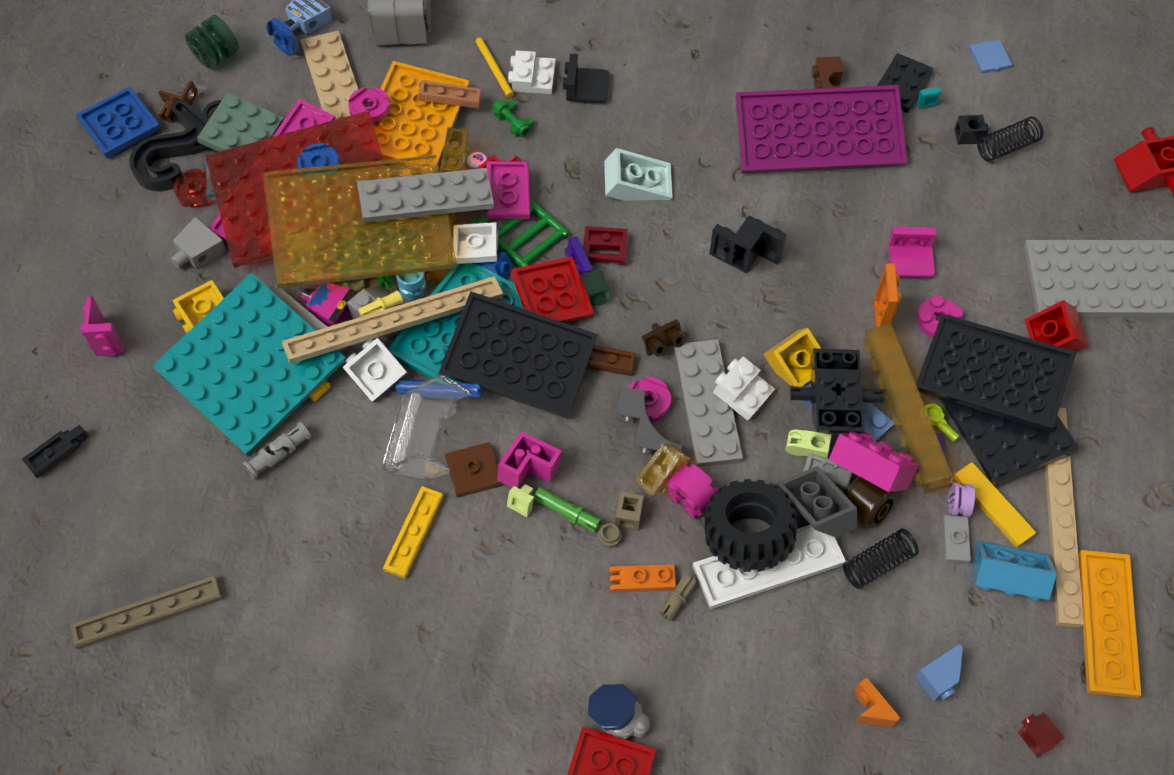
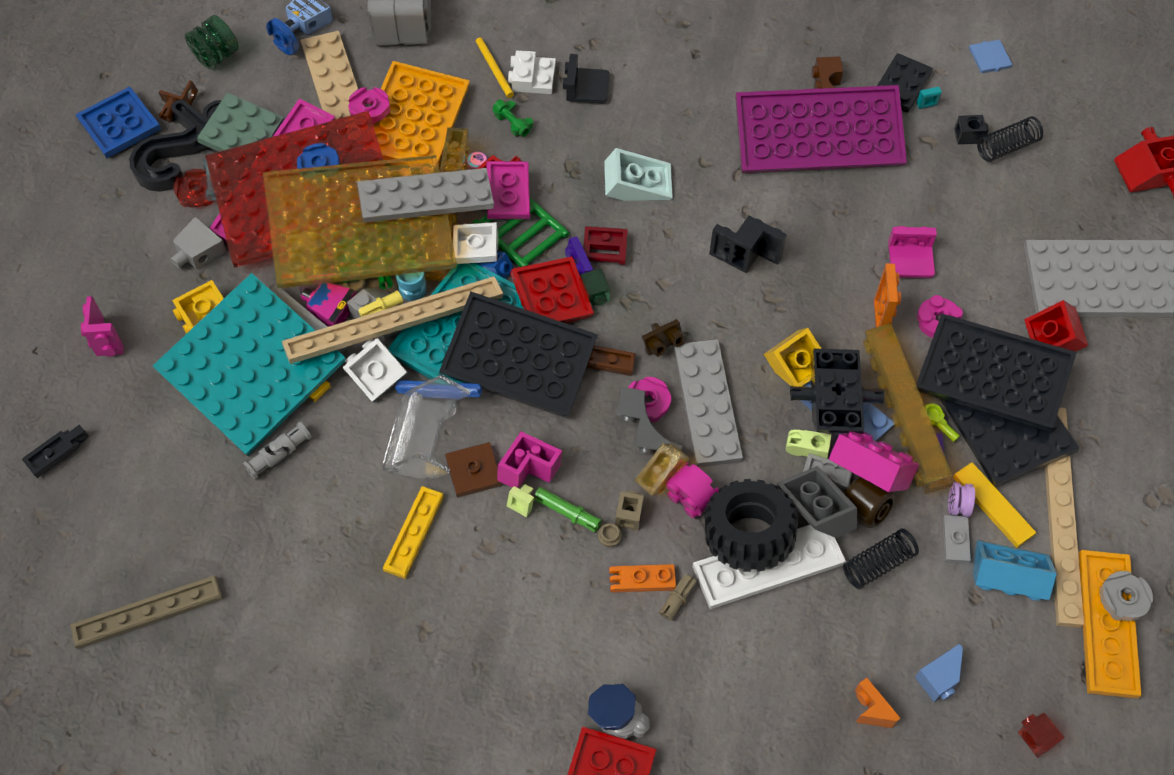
nougat tile [418,80,482,108] -> none
white plate [713,357,775,421] -> none
none -> light grey plate [1099,571,1153,621]

